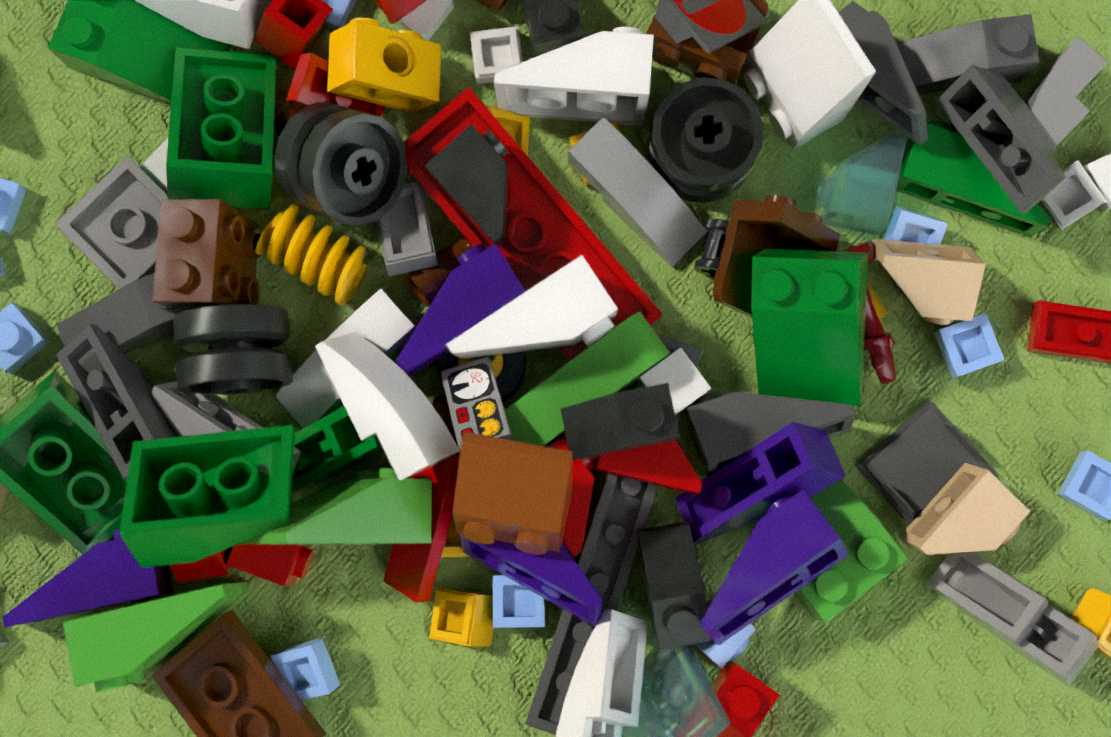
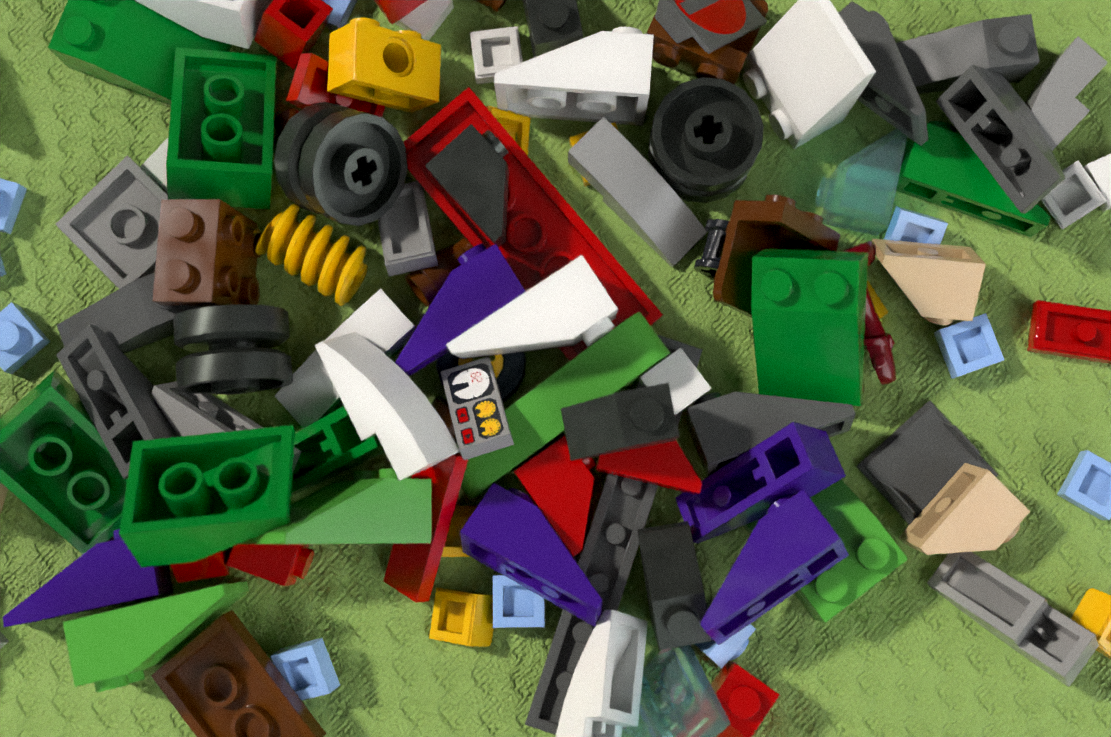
dark orange slope [453,432,573,554] -> none

